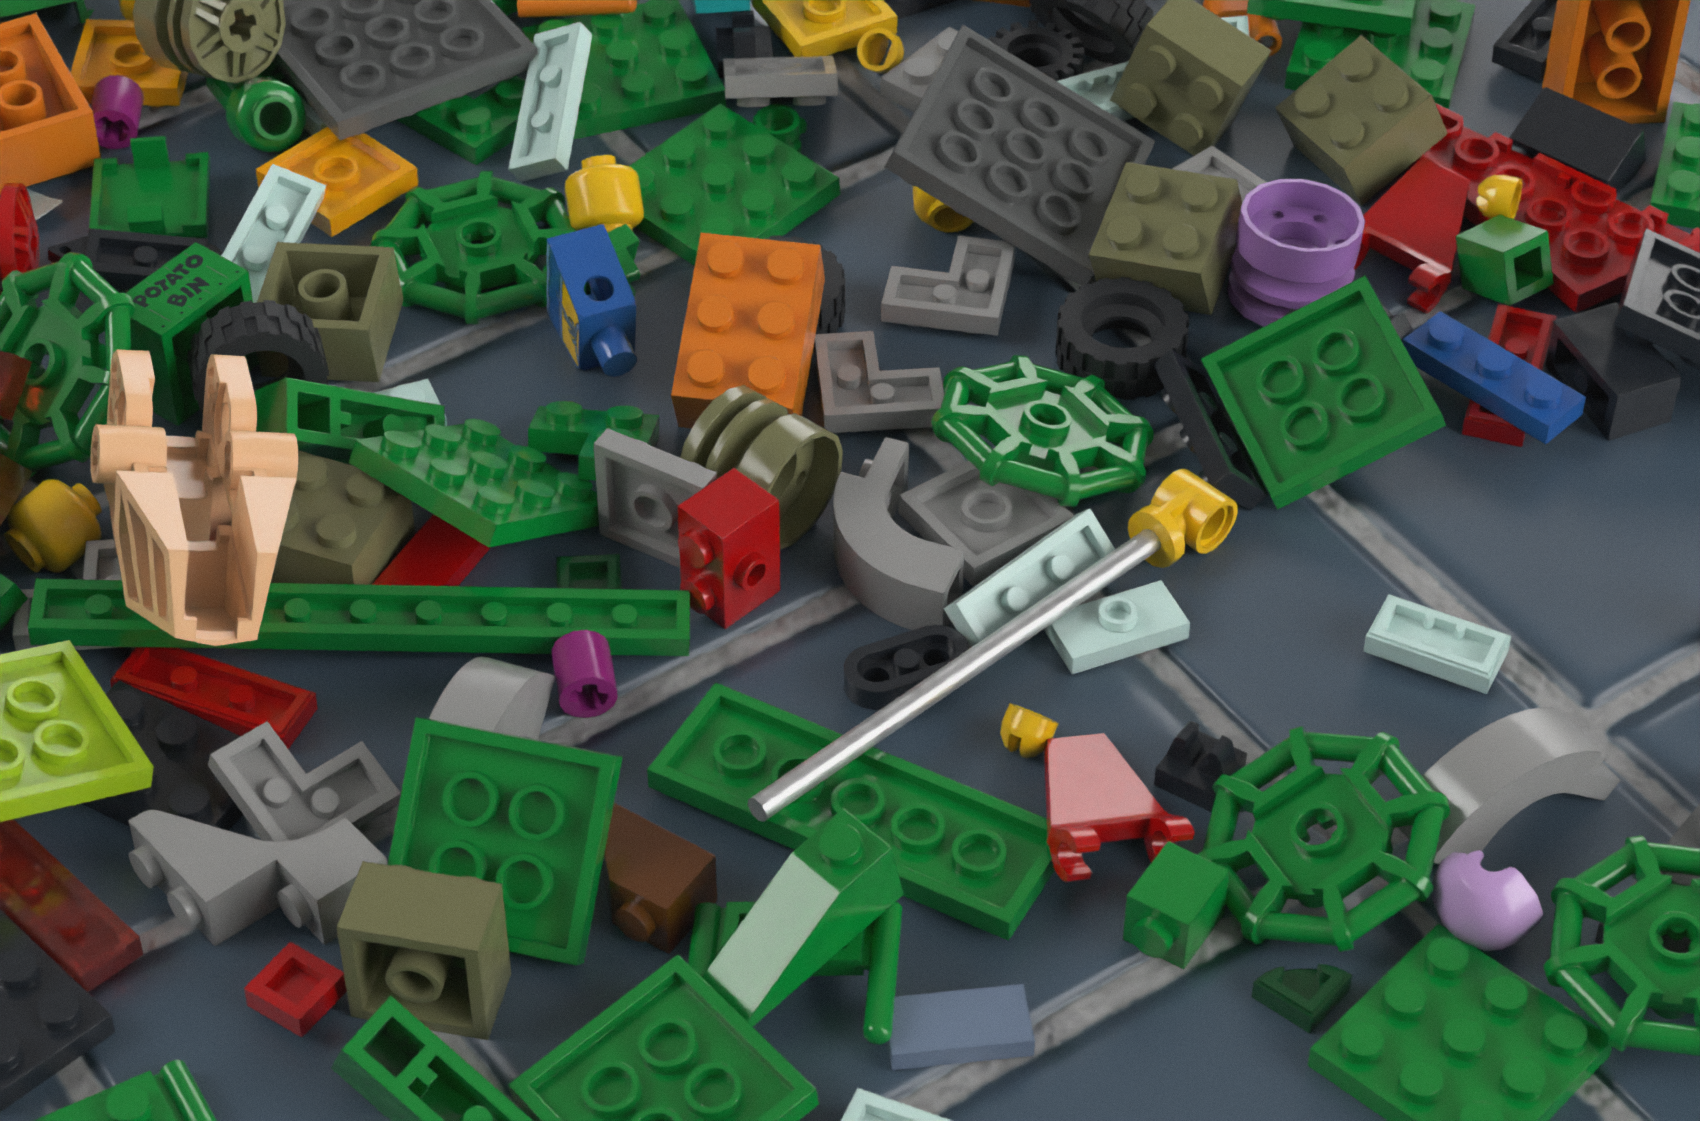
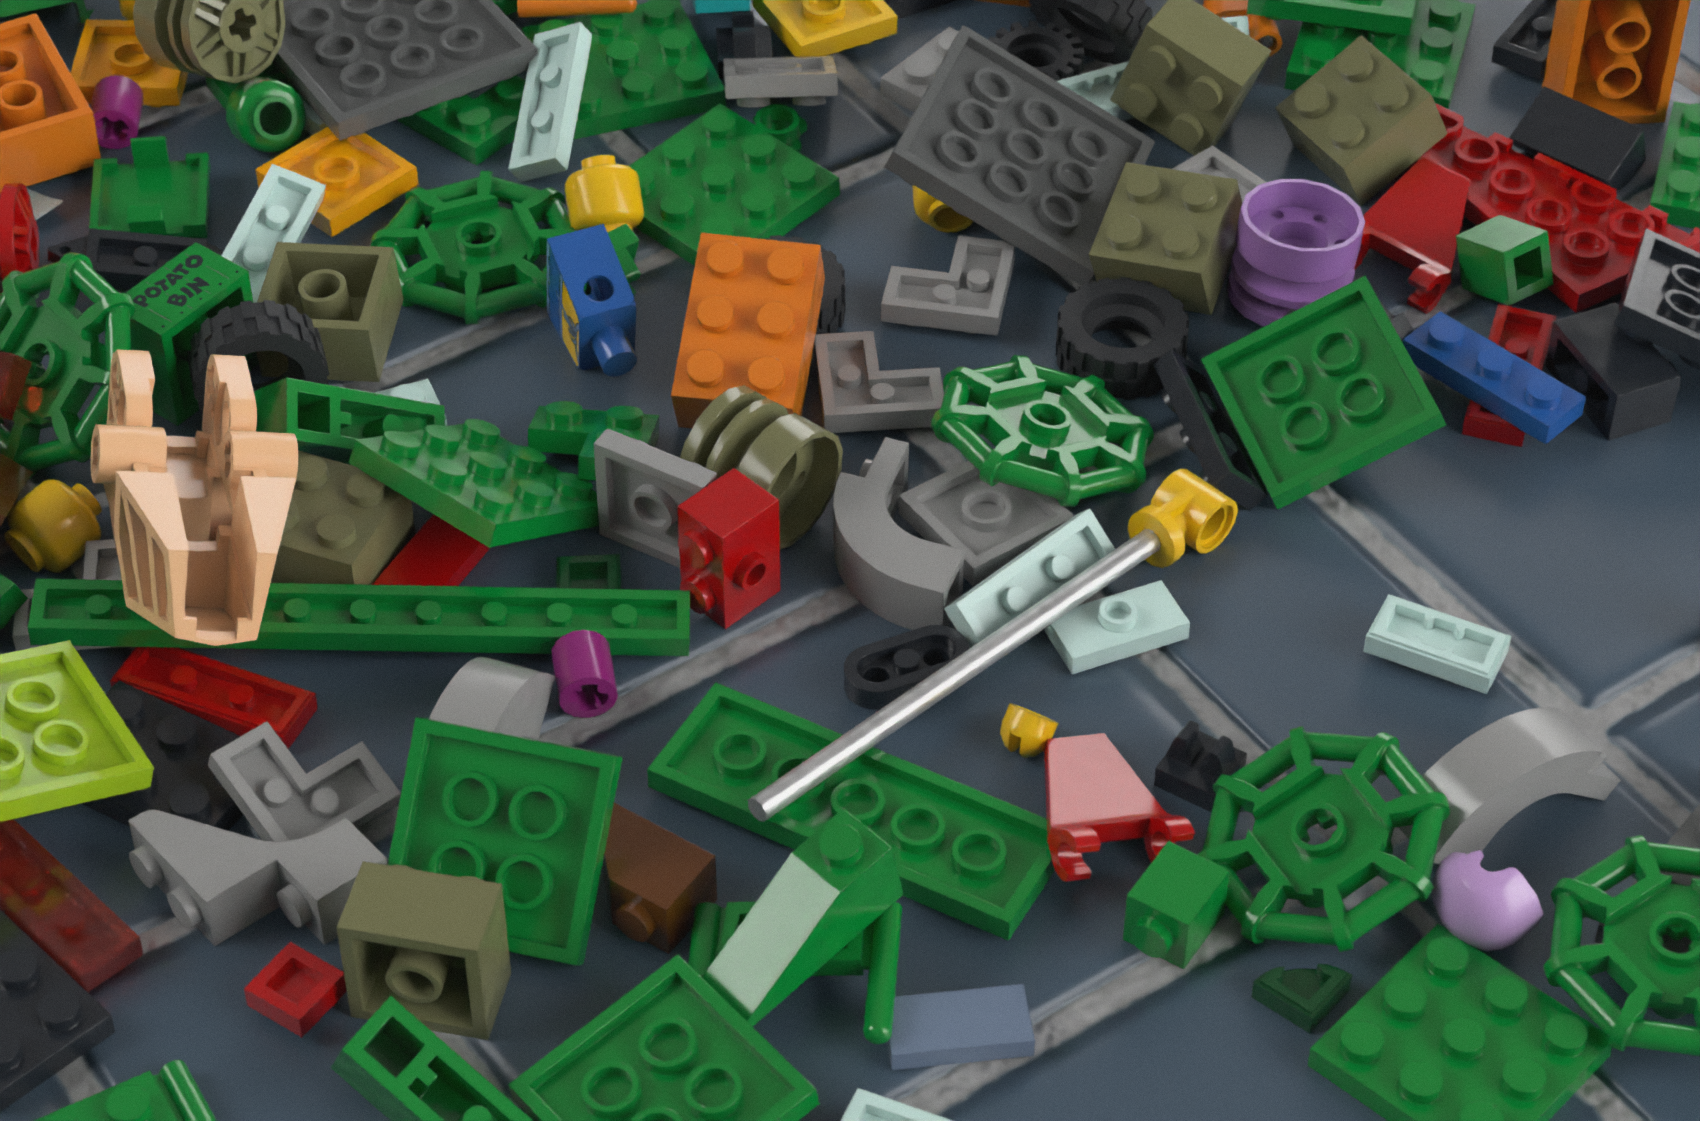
yellow hinge [857,28,905,74] -> none
yellow hinge [1476,175,1522,219] -> none

